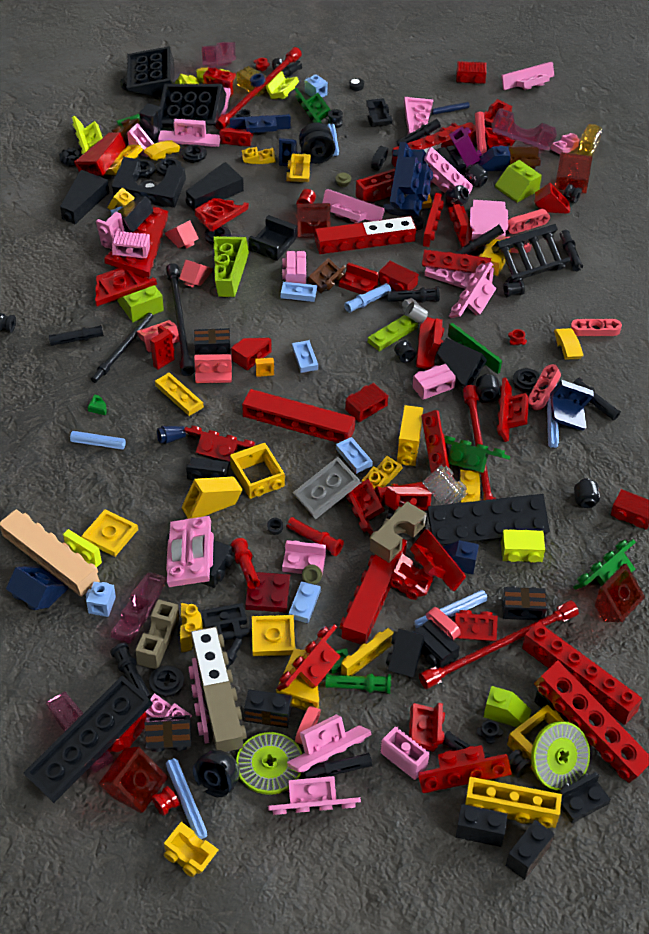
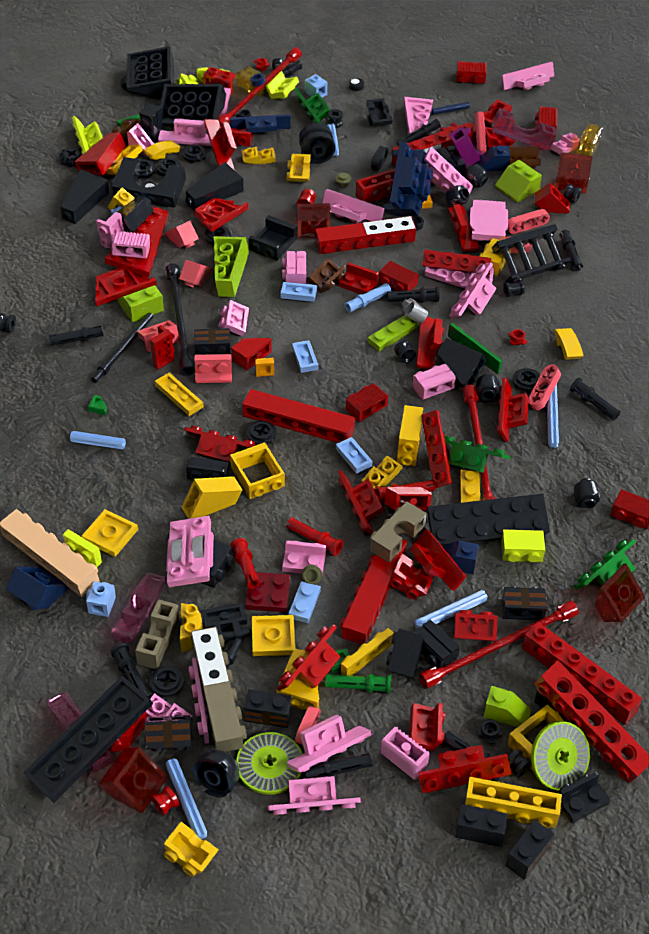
dark blue cone [157,426,186,444] -> none
clear pink arch [202,42,236,68] -> none
black hinge [267,518,283,535] -> none
dark blue slope [279,138,297,166] -> none
light grey tile [293,457,361,520] -> none
clear brick [422,465,467,505] -> none
red plate [423,193,444,247] -> none
coral beam [426,607,461,640] -> none
black pin [456,224,504,255] -> none
dark blue bracket [550,380,594,431] -> none
coral beam [571,319,622,336] -> none
none -> red bracket [204,119,237,169]
none -> bright pink bracket [218,300,249,336]
none -> black gear [246,421,276,445]
none -> red brick [534,106,557,137]

